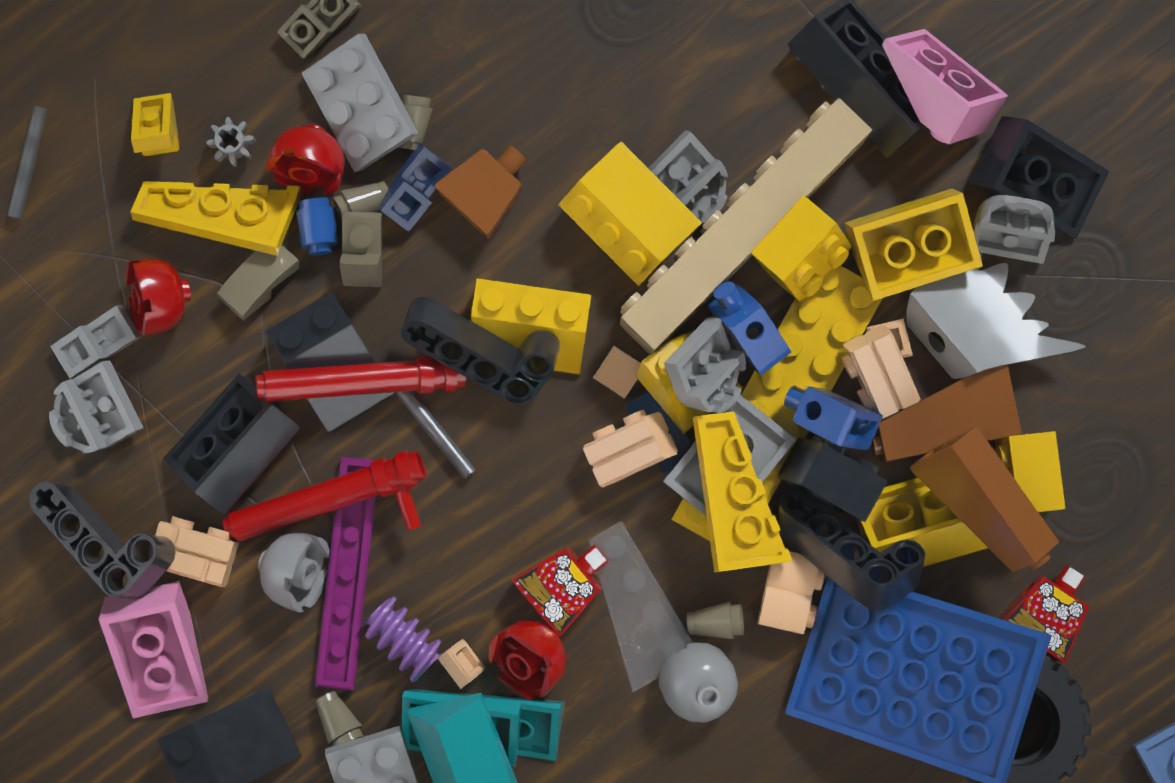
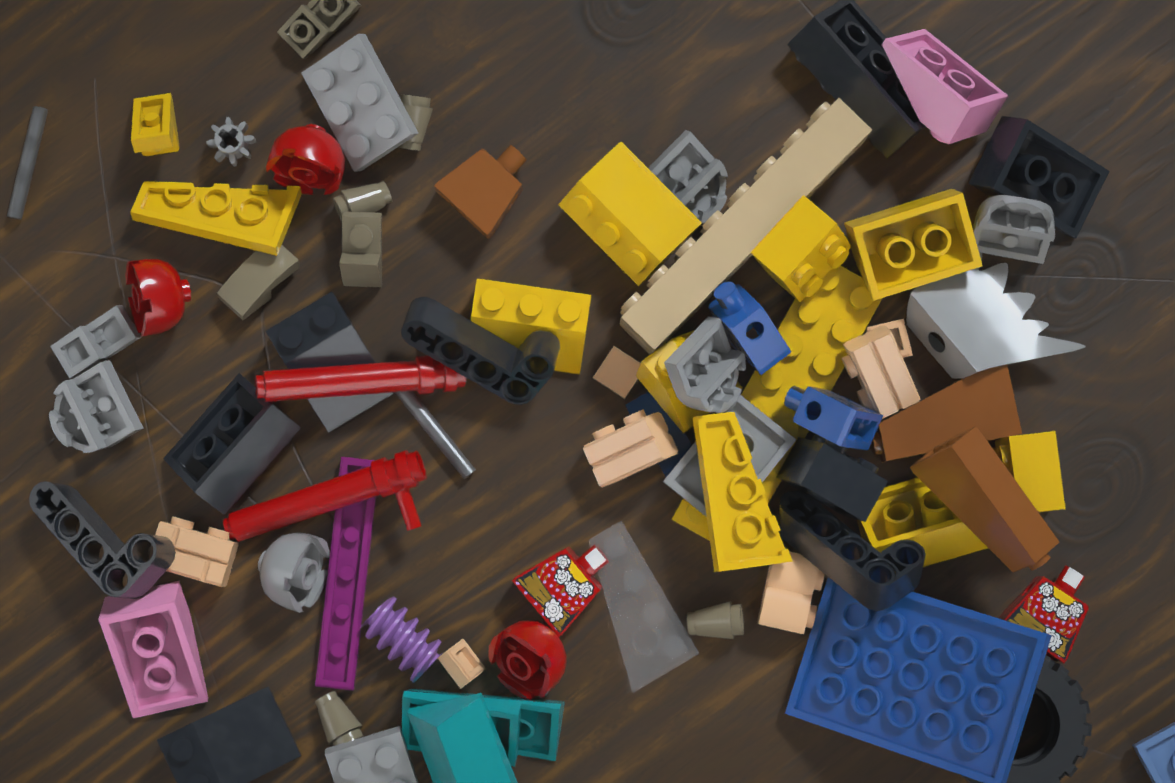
blue brick [296,198,339,255] -> none
dark blue slope [379,143,452,232] -> none
light grey cylinder [659,643,738,723] -> none

